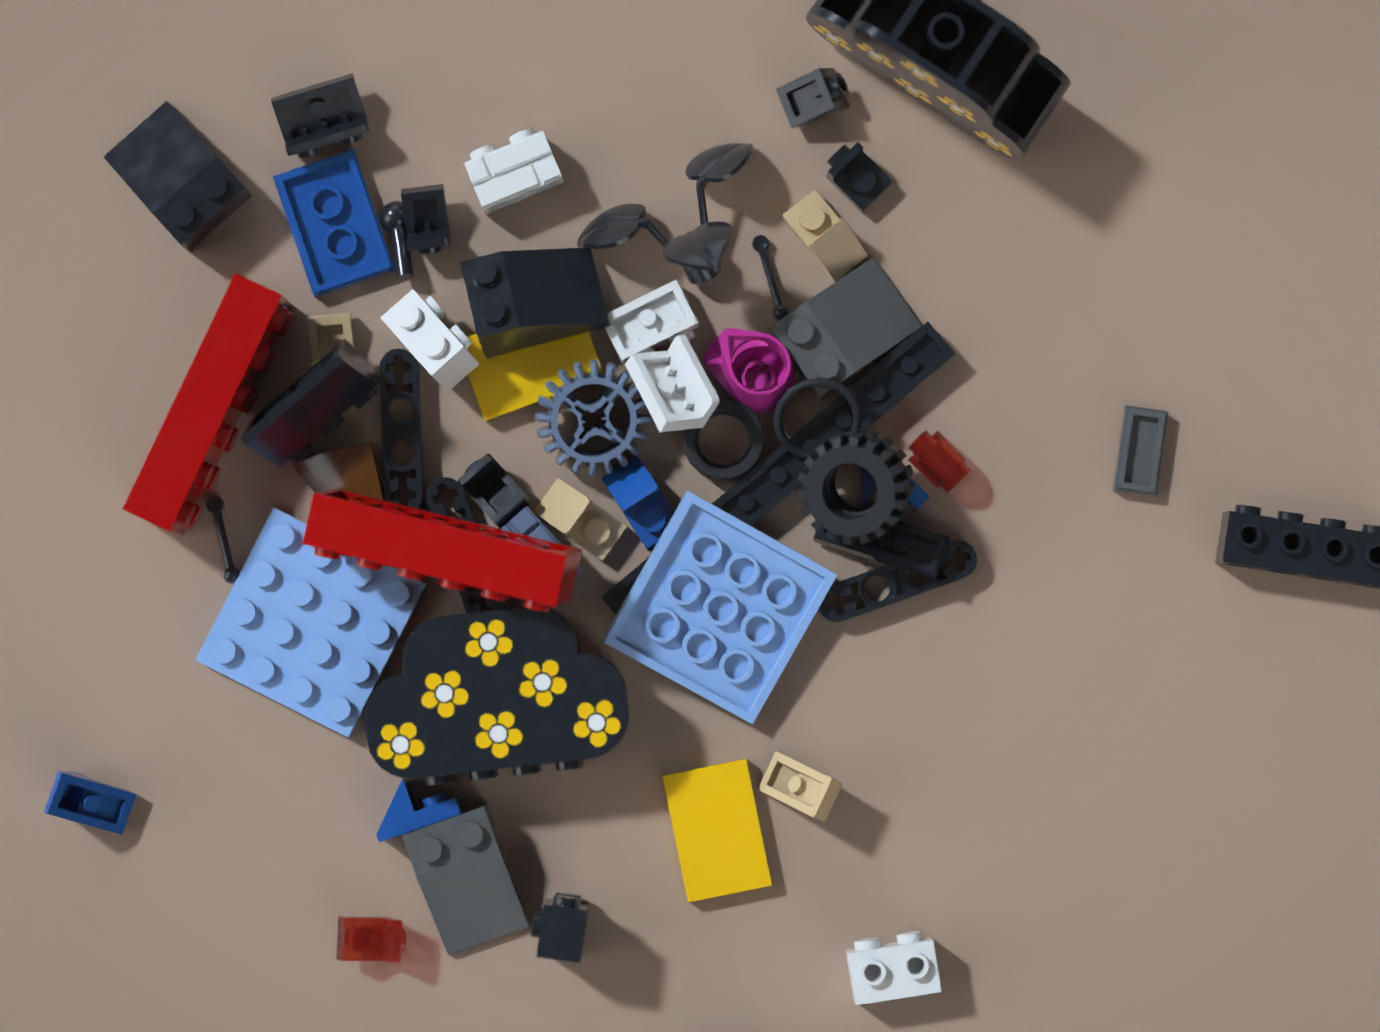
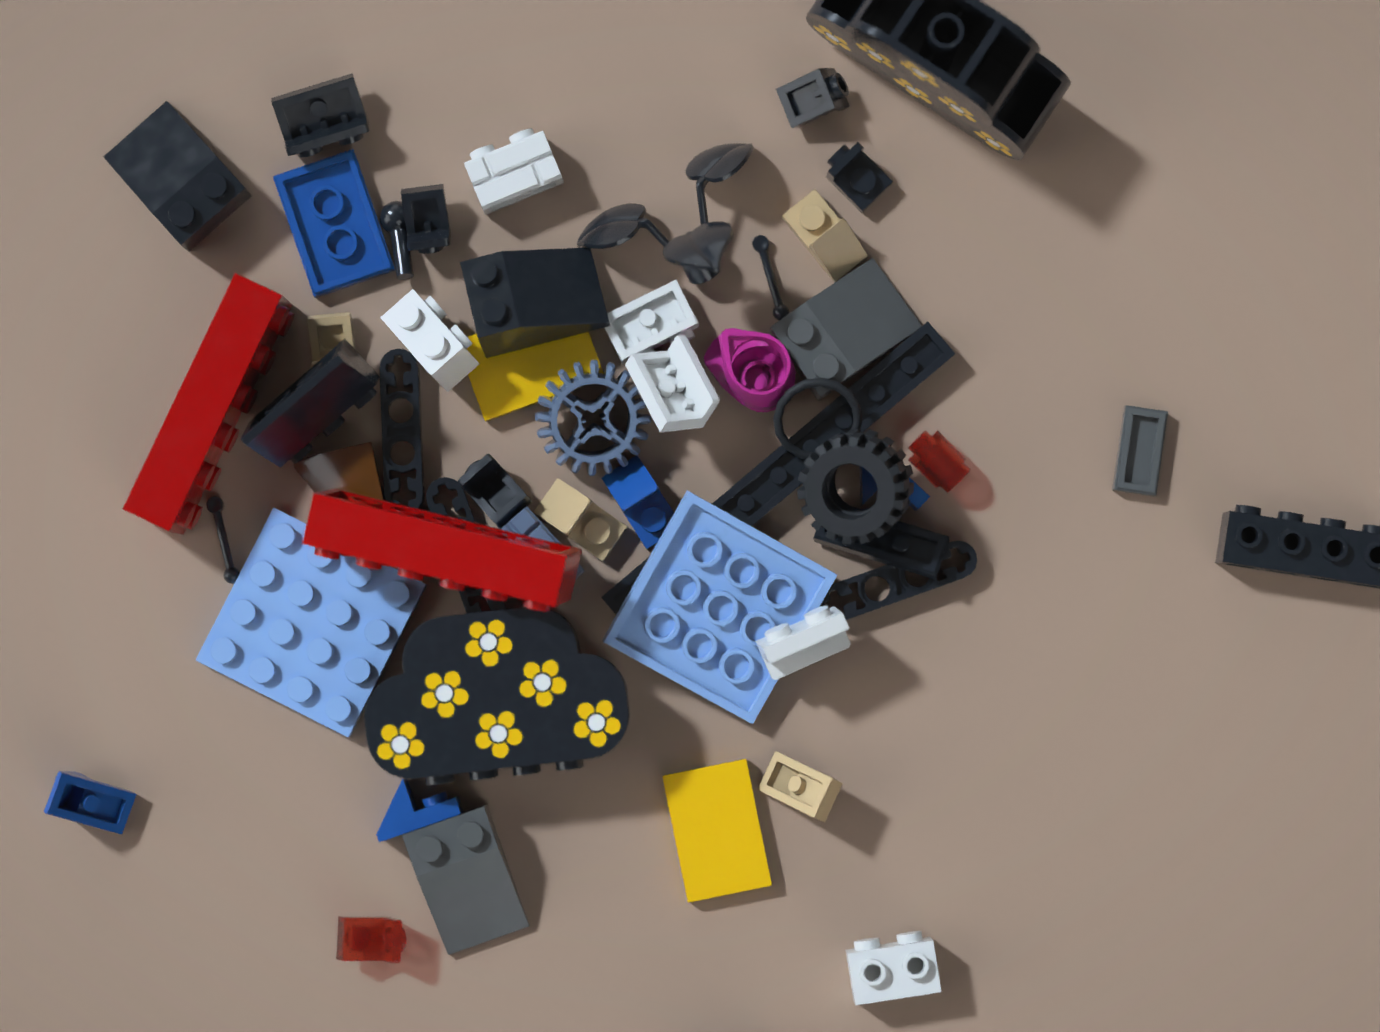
black brick [531,892,589,963] -> none
black tyre [683,399,764,481] -> none
none -> white bracket [755,605,850,680]

